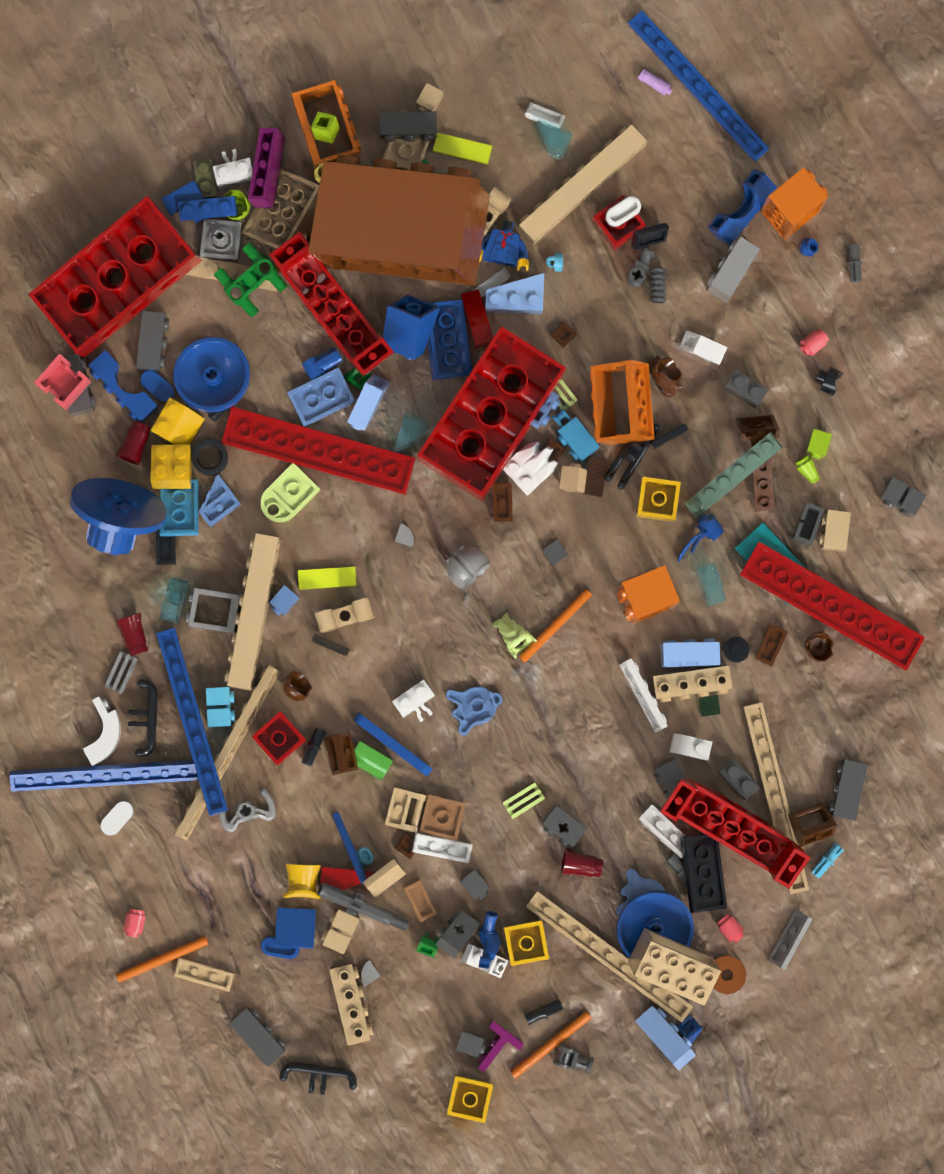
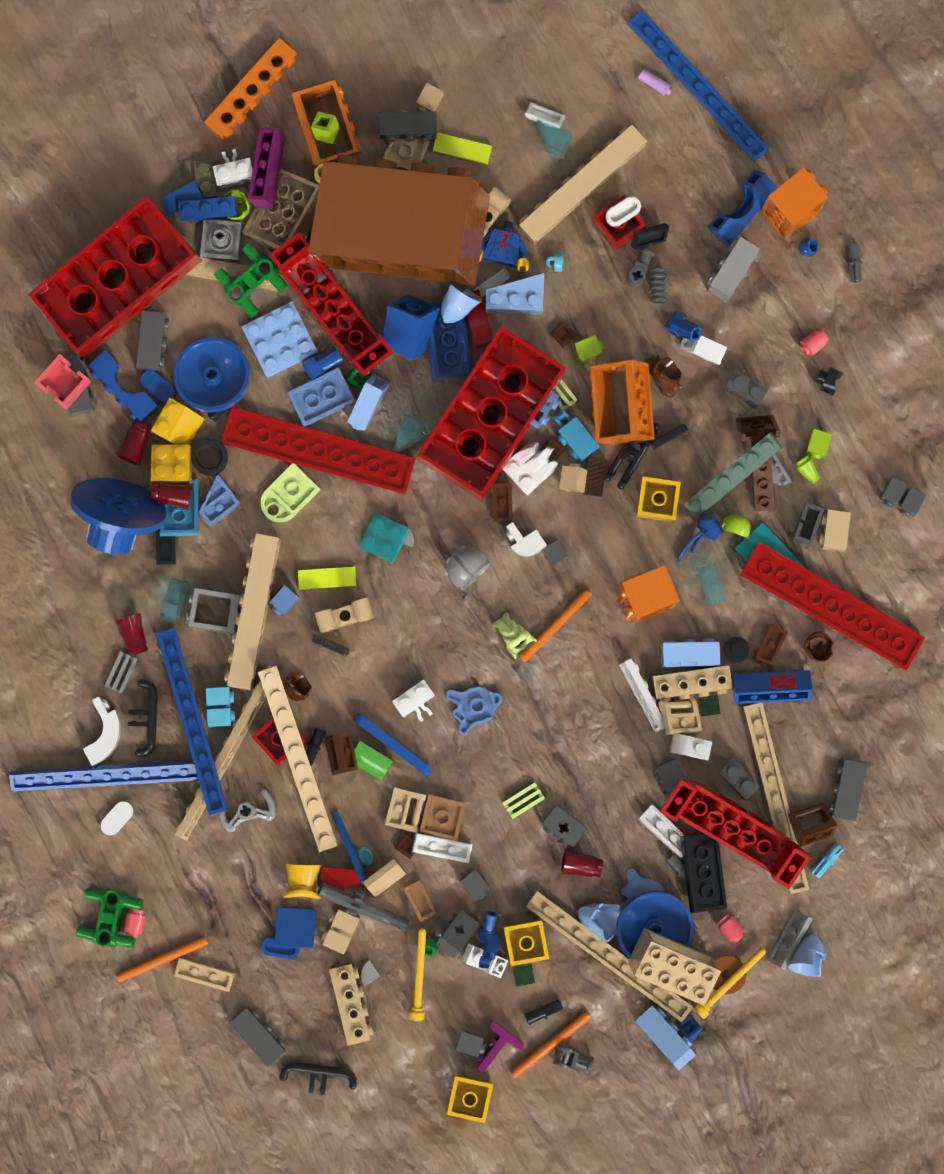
none -> green piece [76,888,144,948]
none -> dark red plant [150,482,192,510]
none -> orange brick [204,38,297,141]
none -> light blue plate [242,302,318,378]
none -> tan plate [257,665,337,852]
none -> teal plate [359,513,410,564]
none -> yellow piece [409,928,426,1021]
none -> light blue helmet [441,285,482,323]
none -> white brick [505,522,547,557]
none -> clear green tile [513,964,535,987]
none -> lime brick [574,335,605,364]
none -> light blue helmet [578,903,621,942]
none -> tan plate [659,699,702,735]
none -> blue piece [664,311,702,342]
none -> yellow piece [693,948,766,1019]
none -> lime hair [721,514,751,538]
none -> blue brick [732,670,813,704]
none -> light grey tile [772,454,792,485]
none -> light blue helmet [788,933,826,977]

